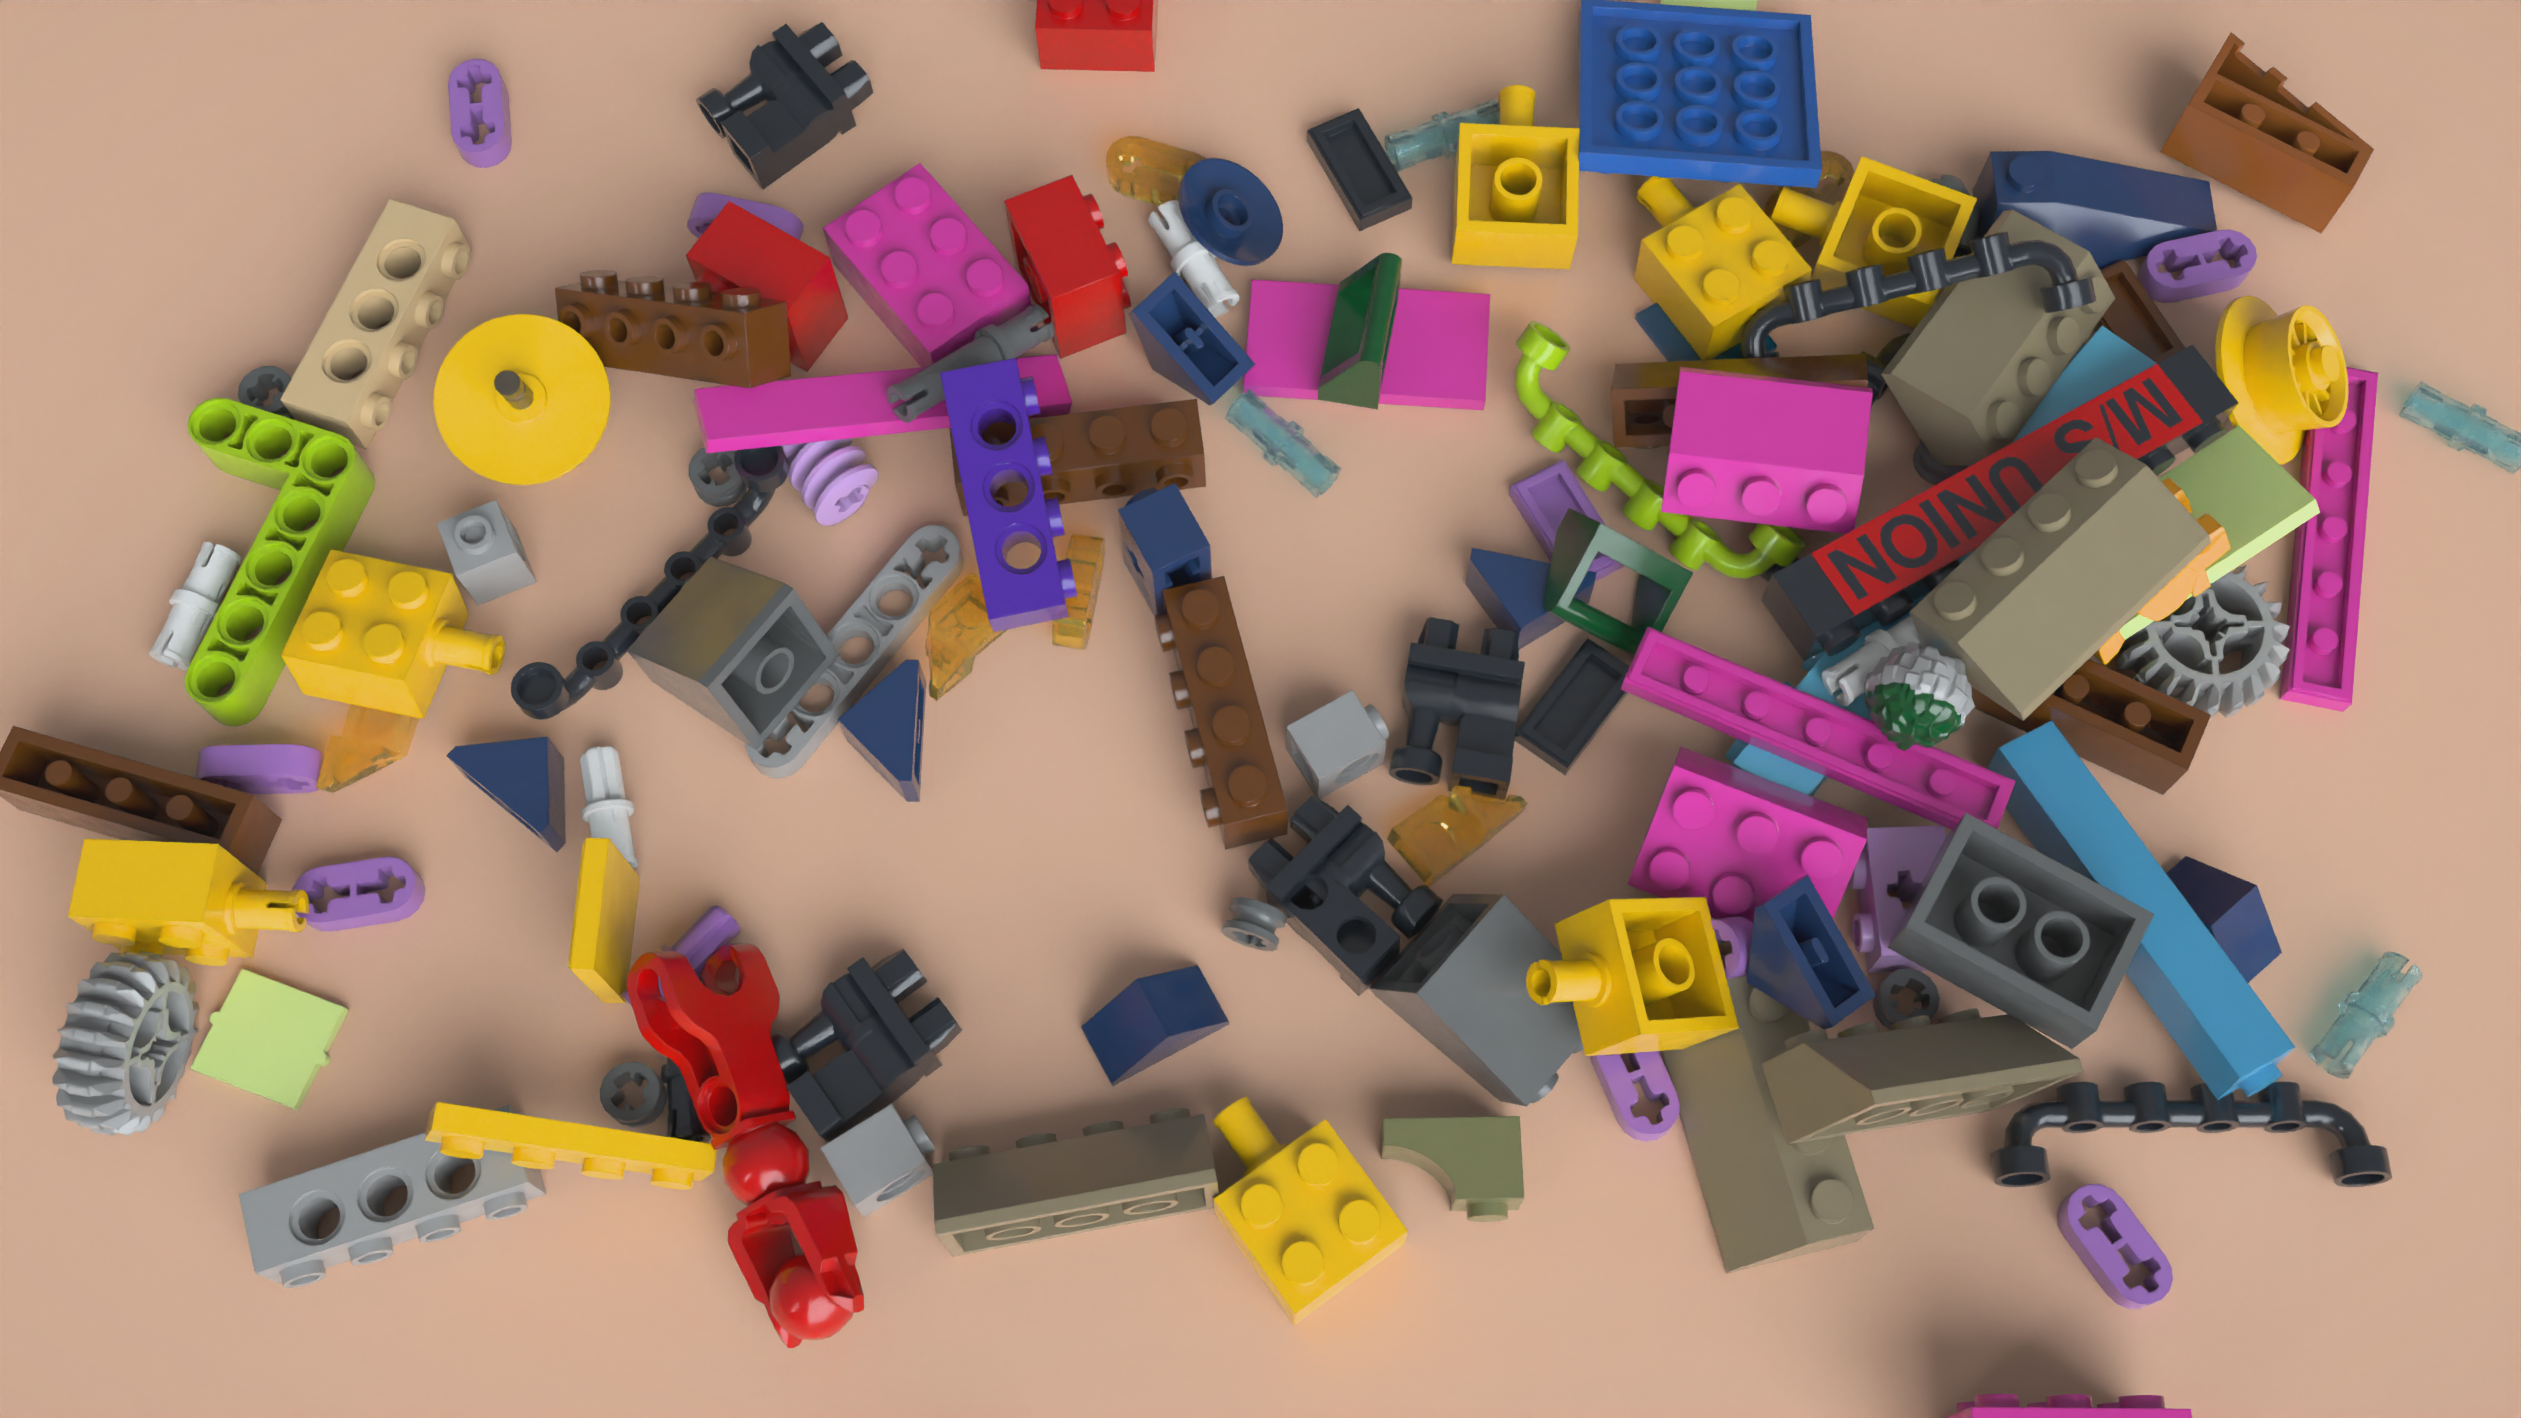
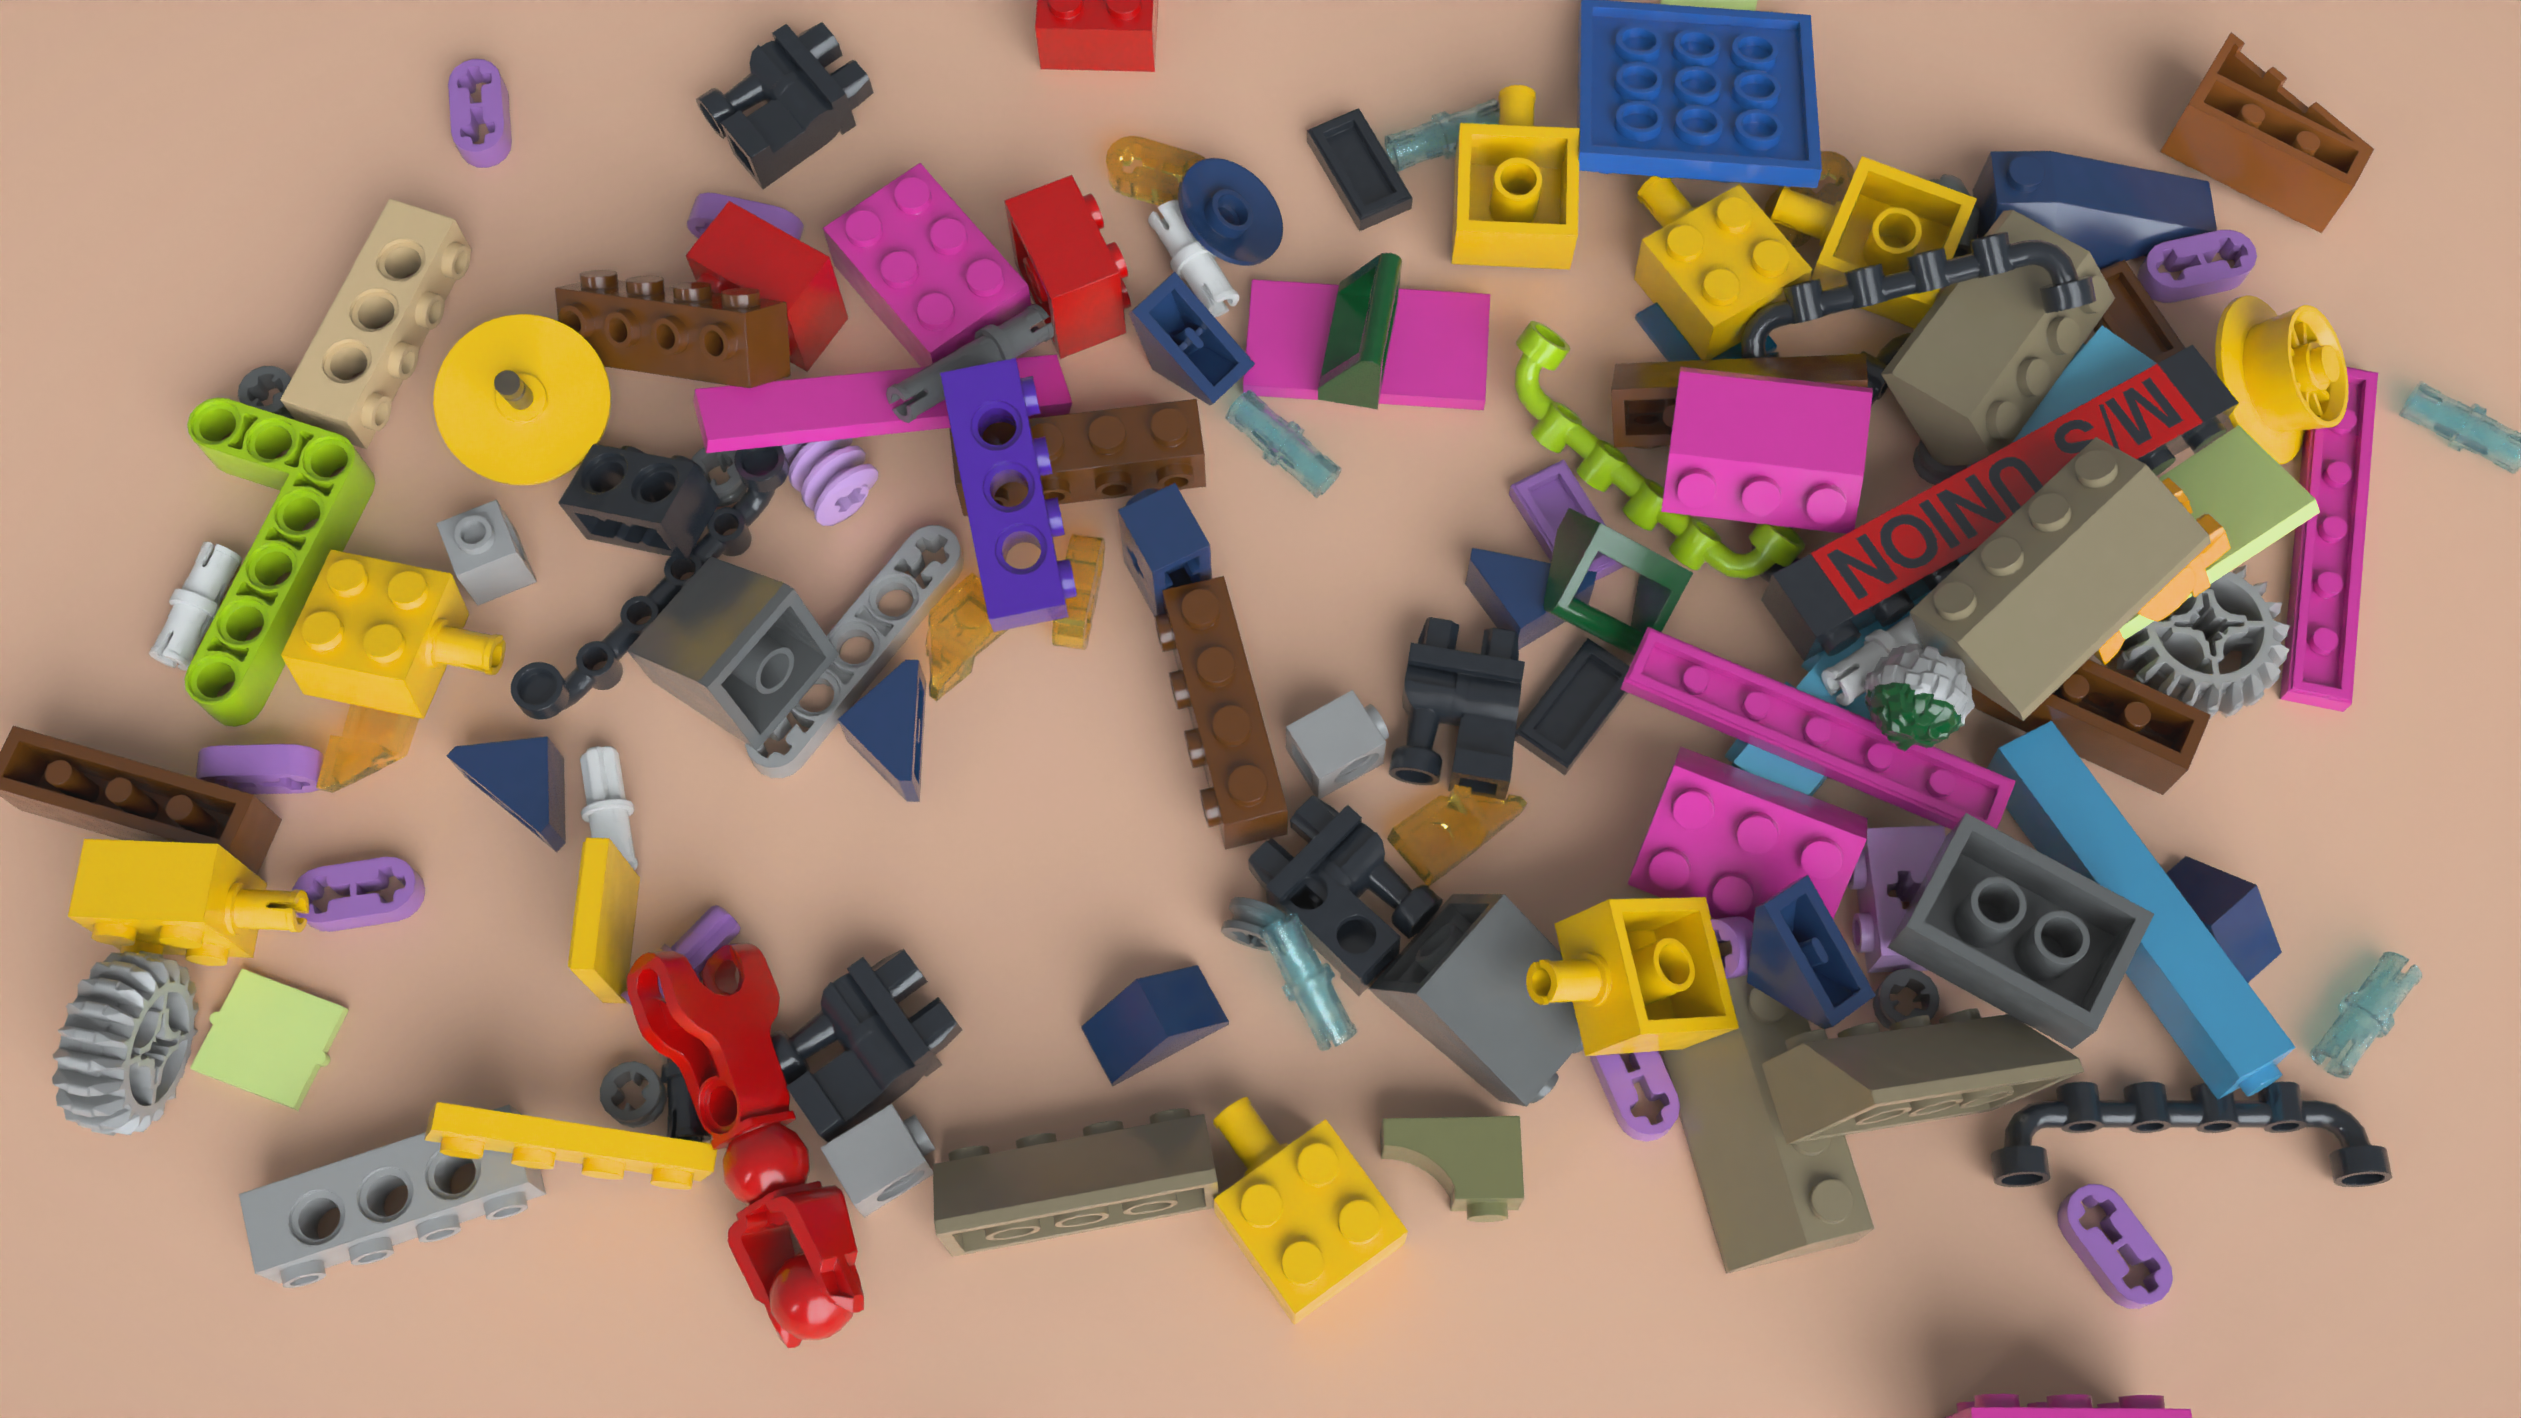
none -> black brick [558,444,720,560]
none -> clear light blue pin [1259,913,1358,1051]

